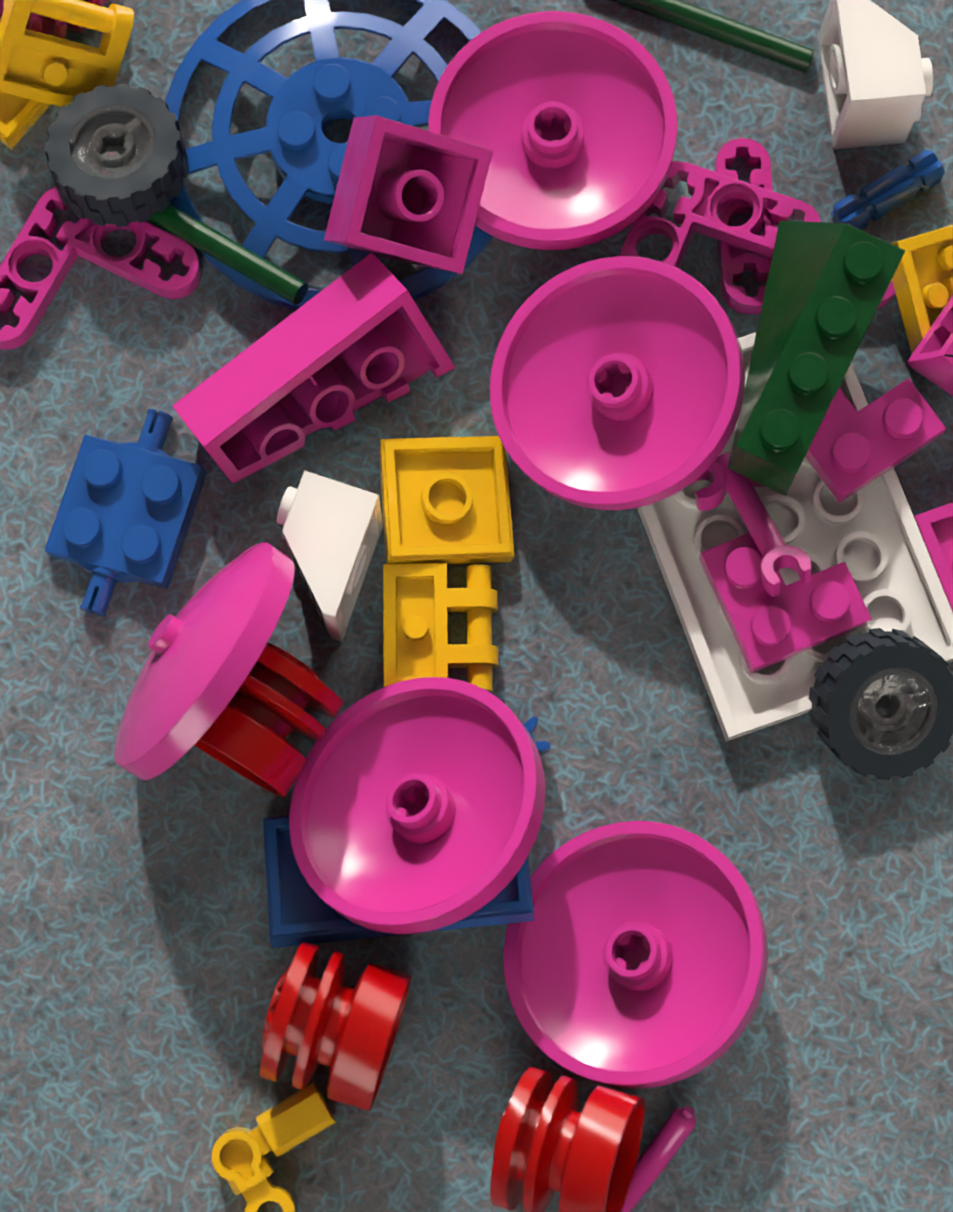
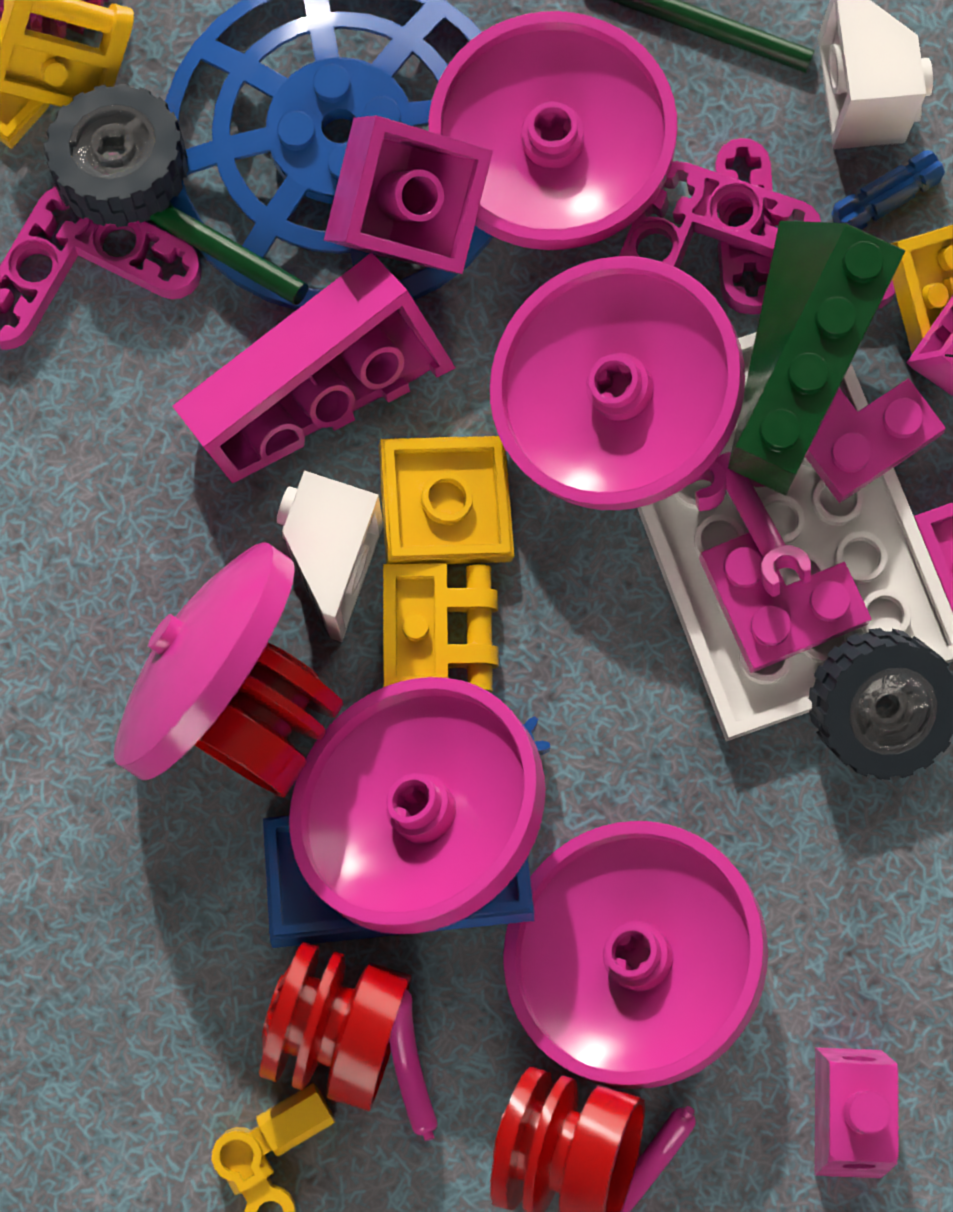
blue plate [44,409,207,617] -> none
none -> dark pink piece [389,989,438,1141]
none -> dark pink torso [814,1047,898,1178]

